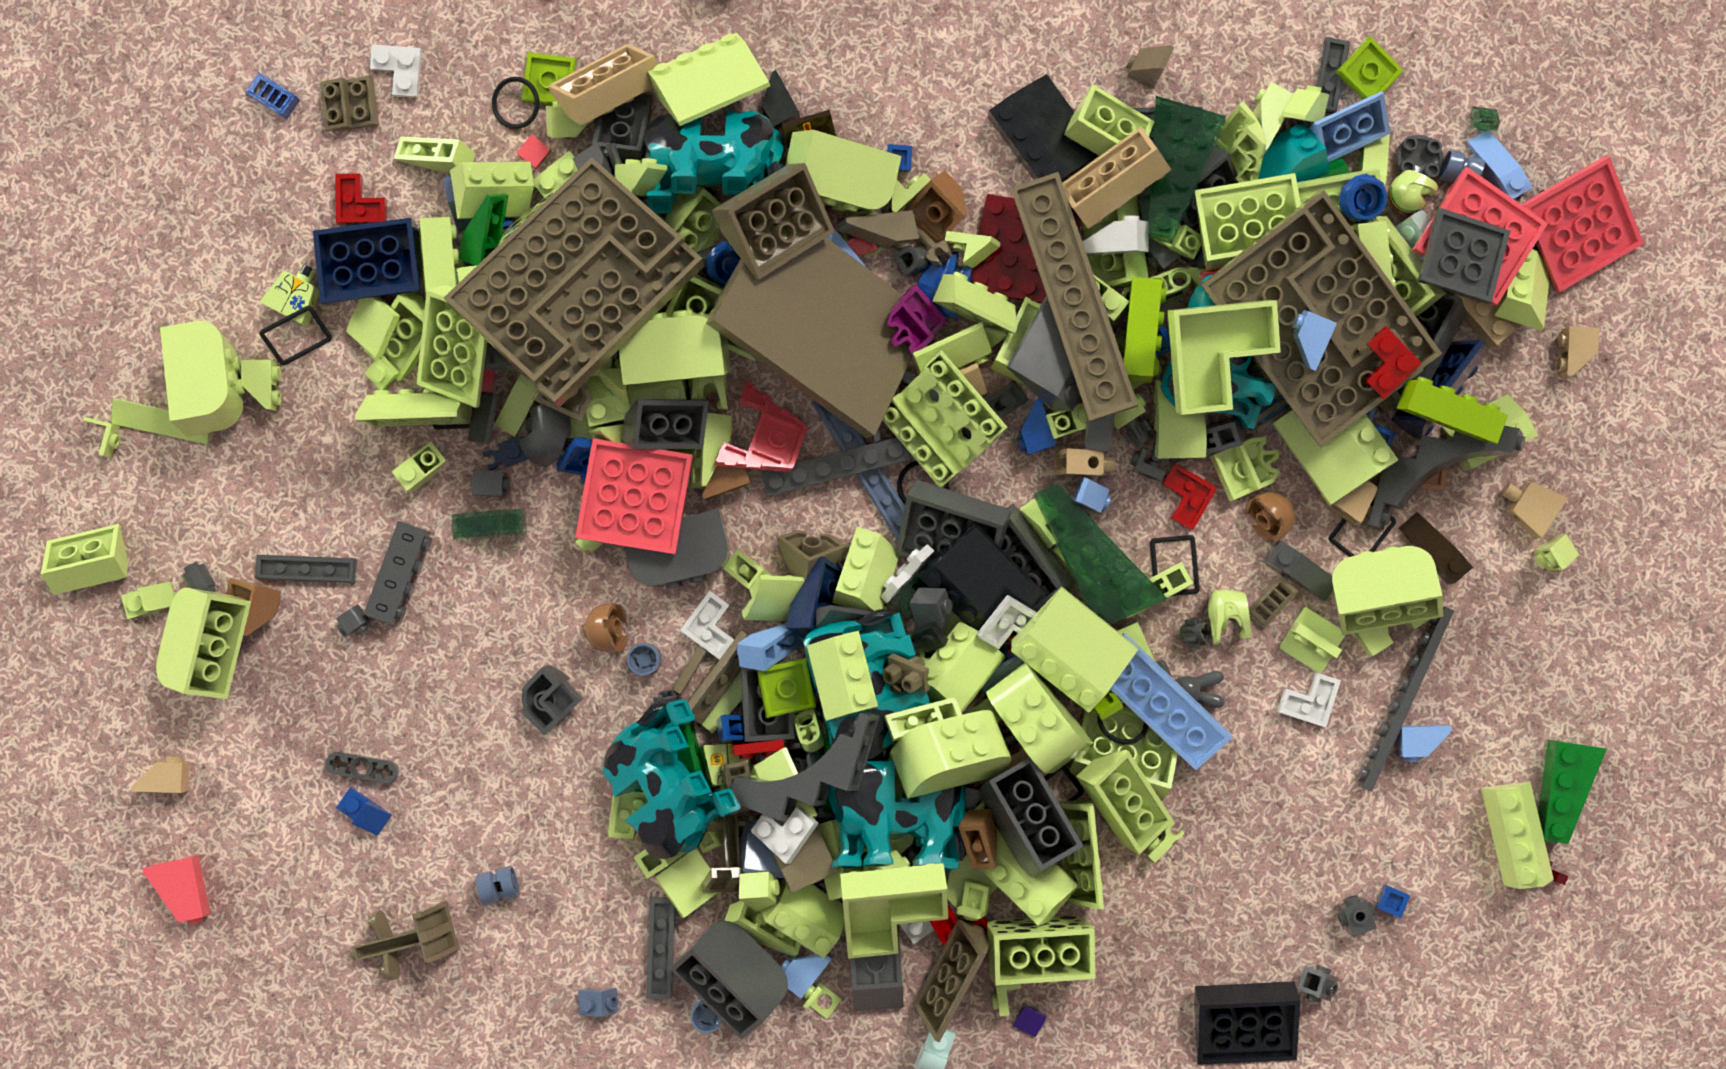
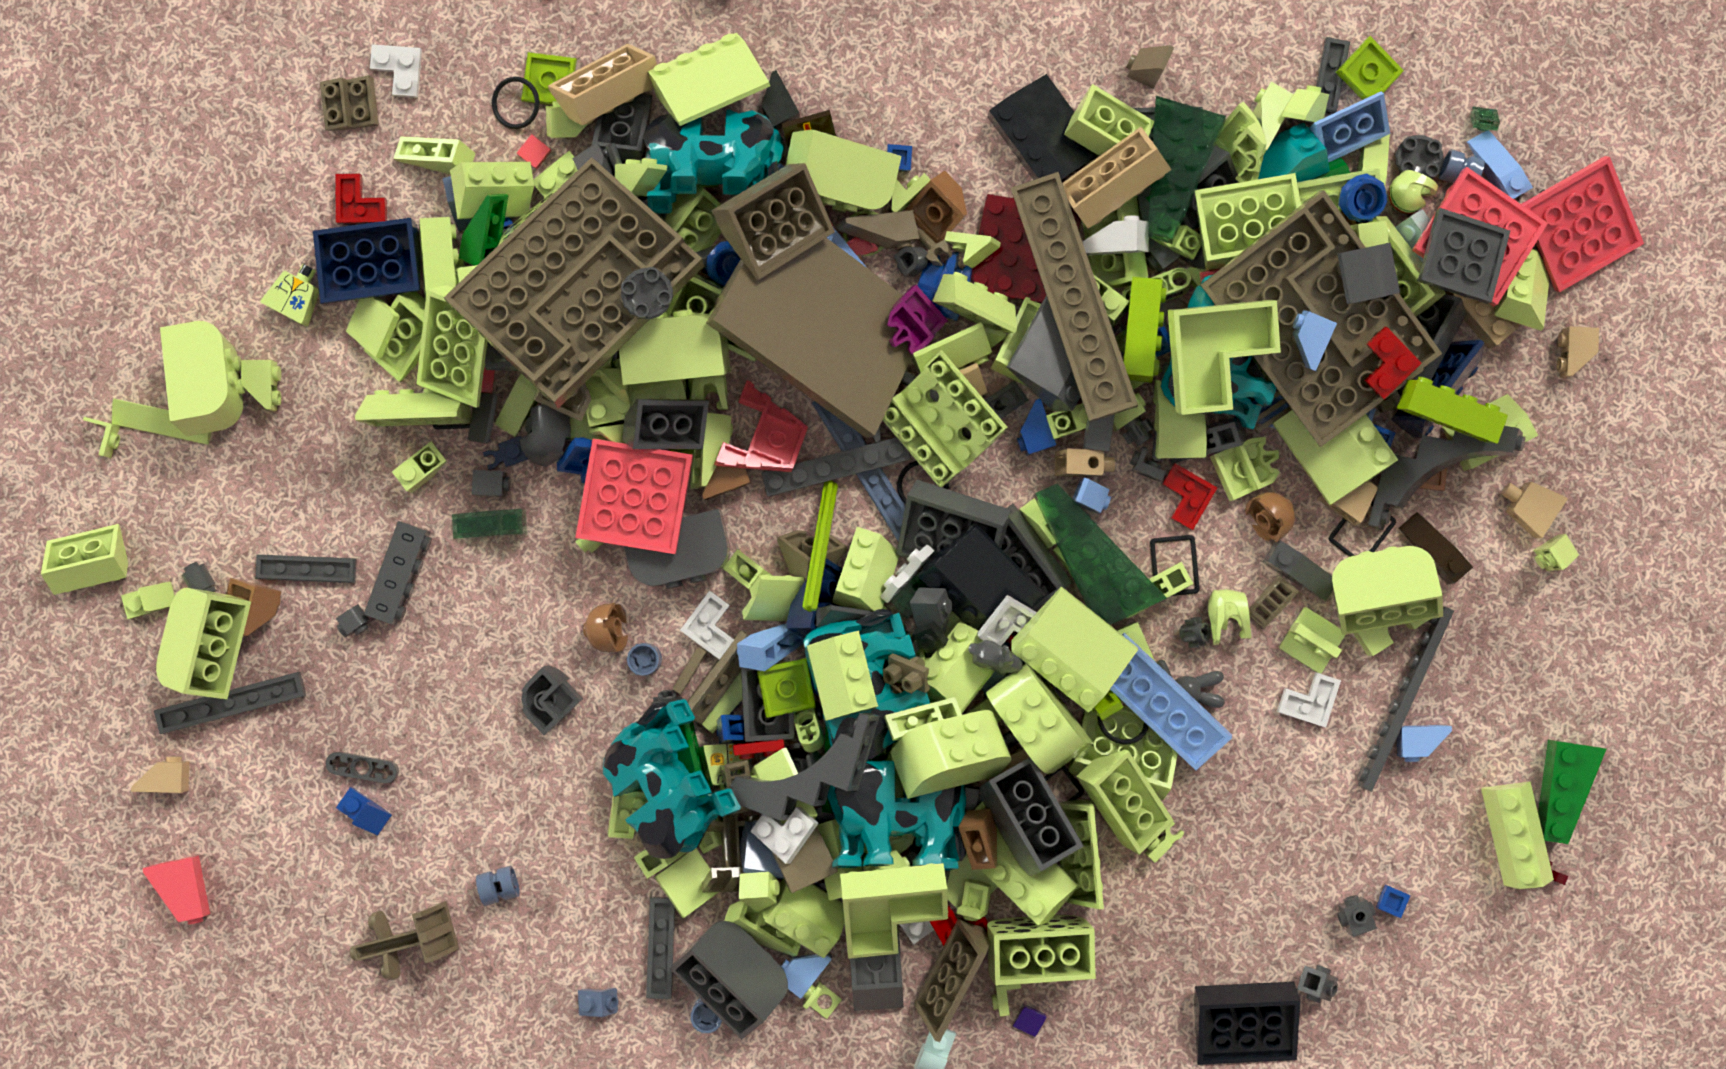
blue slope [245,72,300,120] -> none
black piece [259,306,332,365] -> none
yellowish green plate [364,355,400,390] -> none
none -> dark grey plate [154,672,307,734]
none -> dark grey dish [621,267,673,319]
none -> lime axle [802,480,838,612]
none -> dark grey animal [968,640,1023,676]
none -> dark grey slope [1337,243,1400,304]

